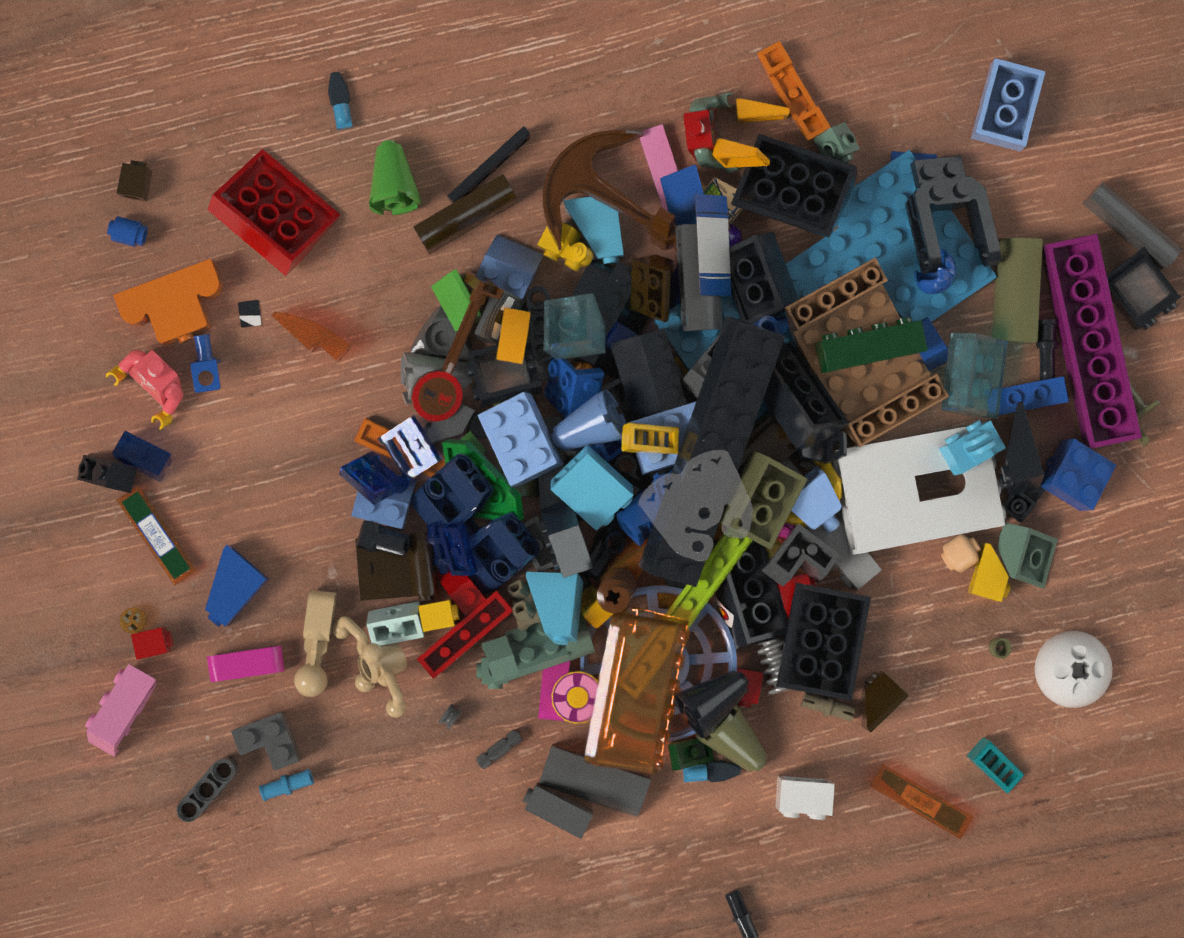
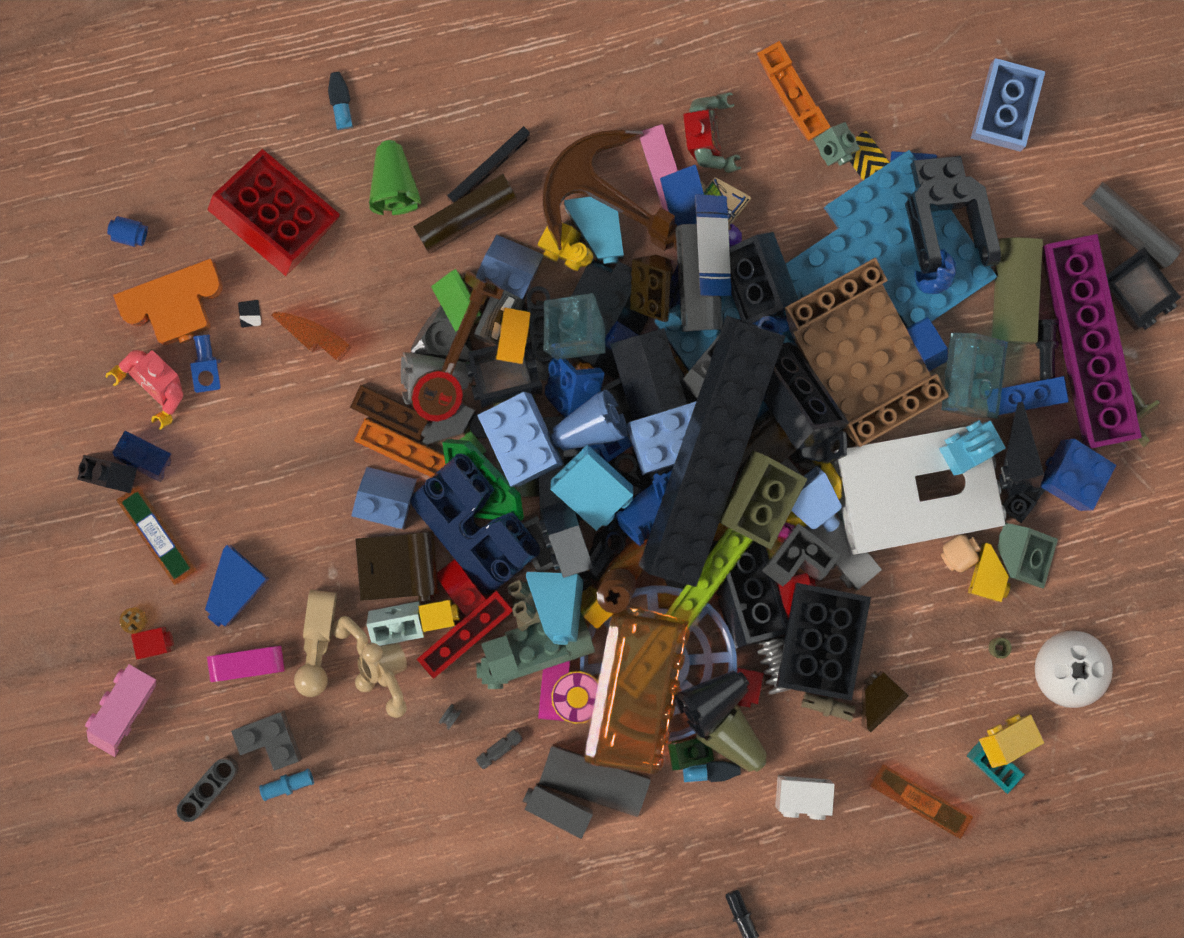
dark brown brick [117,160,152,202] -> none
clear blue plate [339,451,409,505] -> none
black piece [355,520,411,557] -> none
clear blue plate [377,415,442,483] -> none
clear blue plate [427,522,478,576] -> none
yellow slope [621,423,679,454] -> none
clear piece [638,450,753,561] -> none
white sticker [709,595,734,628] -> none
light orange slope [712,139,770,168] -> none
black slope [731,134,857,238] -> none
light orange slope [735,98,790,123] -> none
dark green brick [814,317,928,374] -> none
none -> reddish brown tile [350,384,430,441]
none -> sticker [849,131,890,180]
none -> yellow brick [979,714,1044,768]

